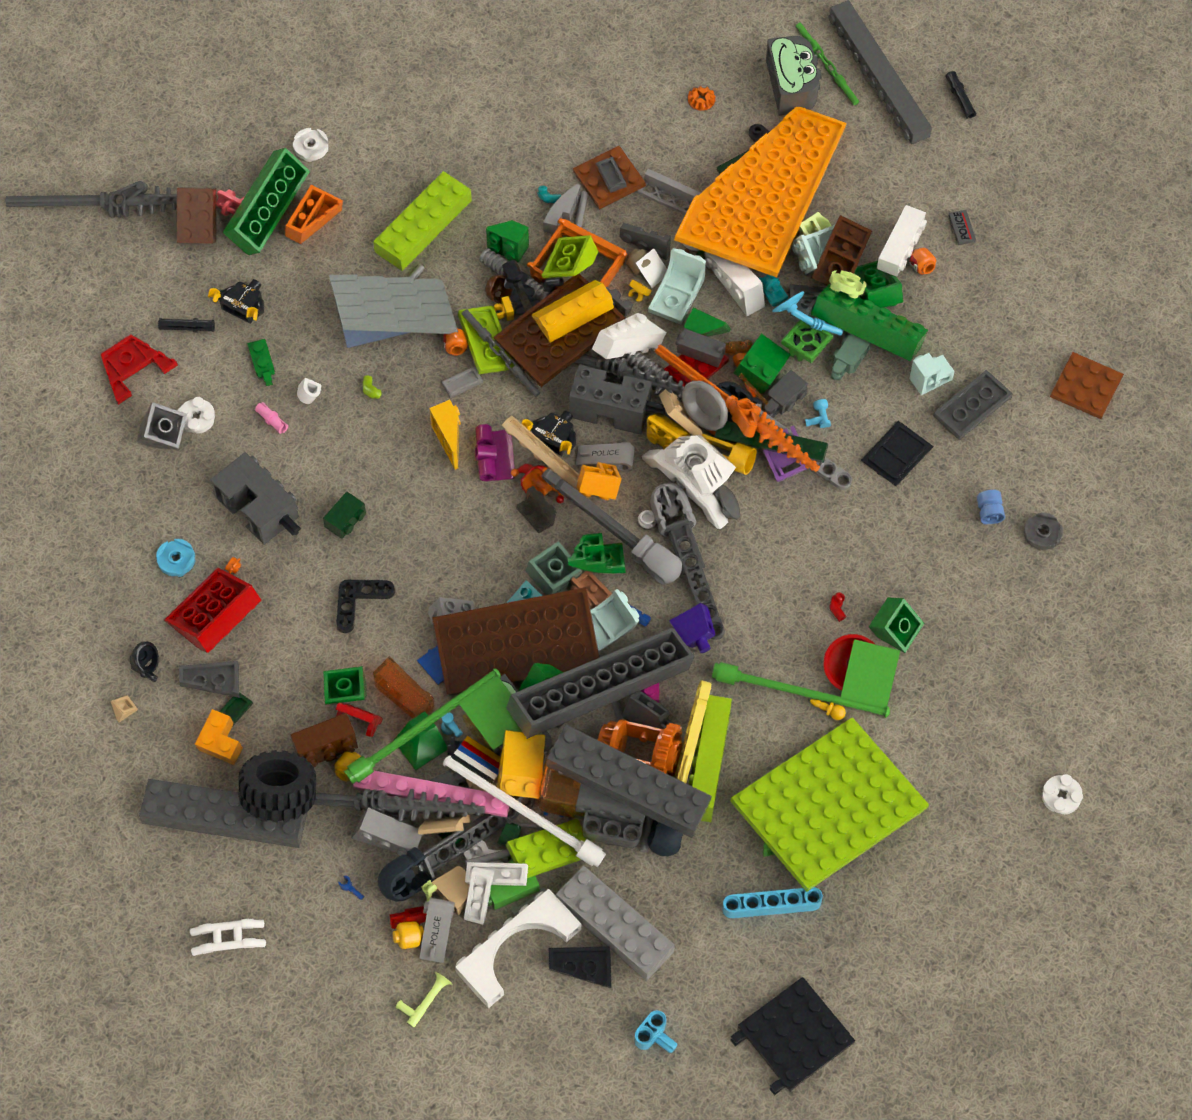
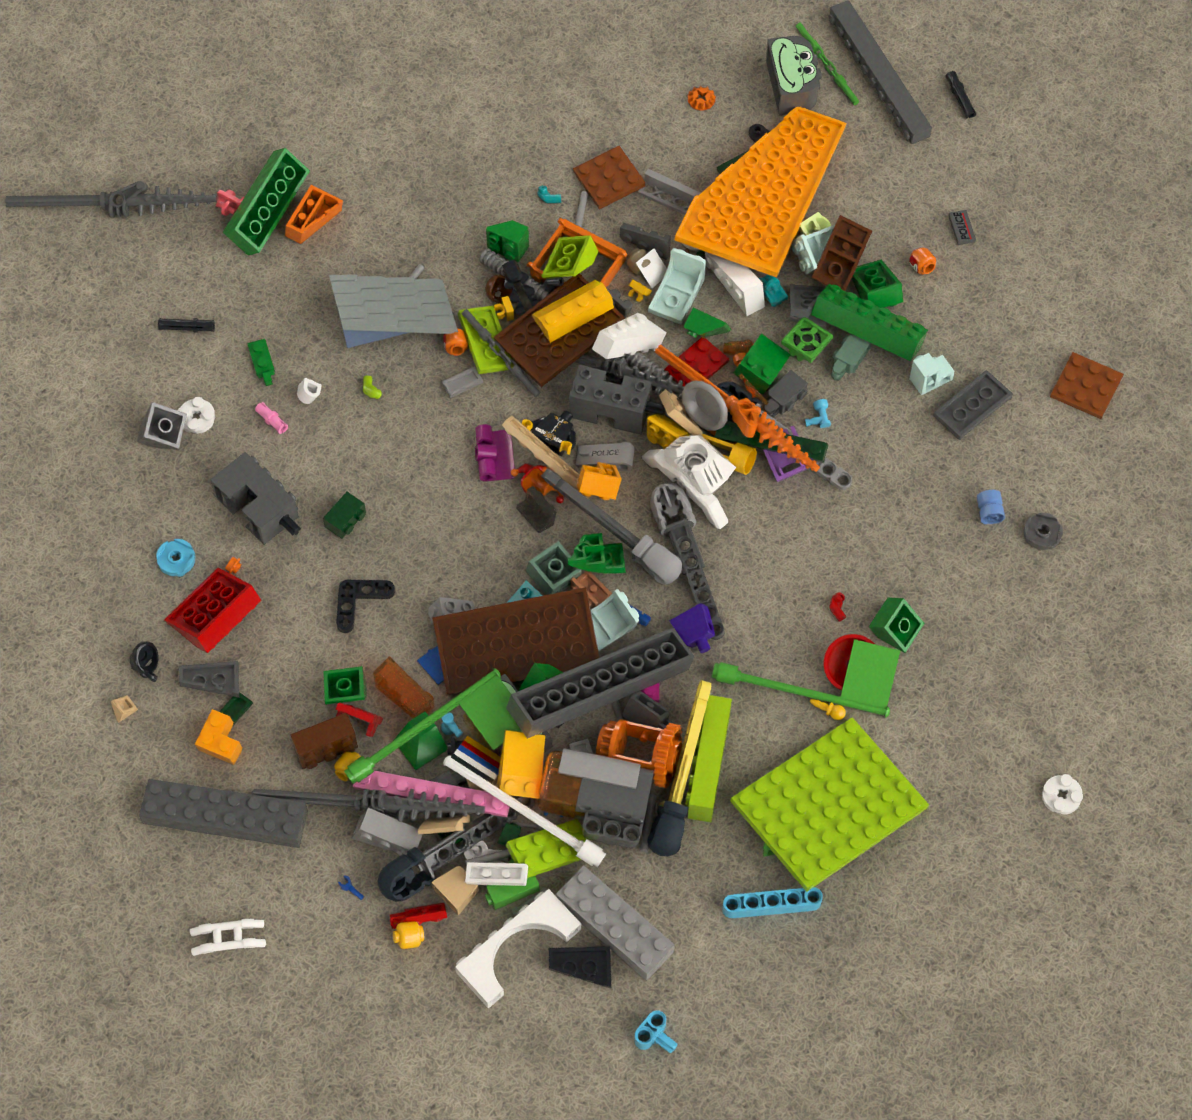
red wing [100,335,178,405] -> none
reddish brown brick [177,187,216,244] -> none
black torso [208,279,264,324] -> none
black tyre [238,750,316,823] -> none
white plate [293,128,328,162] -> none
lime brick [373,171,472,271] -> none
yellowish green piece [396,972,453,1027] -> none
light grey door [419,898,455,963] -> none
yellowish green hand [421,880,437,901] -> none
yellow slope [429,400,461,470] -> none
white plate [464,867,494,925] -> none
light grey slope [543,184,581,234] -> none
dark grey brick [546,724,712,838] -> none
dark grey tile [596,157,627,193] -> none
white plate [638,510,656,529] -> none
dark grey brick [675,329,726,367] -> none
dark grey dish [715,485,740,520] -> none
black plate [730,977,855,1096] -> none
medium azure dish [772,291,843,336] -> none
yellowish green plate [829,270,866,298] -> none
black piece [861,421,934,486] -> none
white wedge [877,205,927,276] -> none

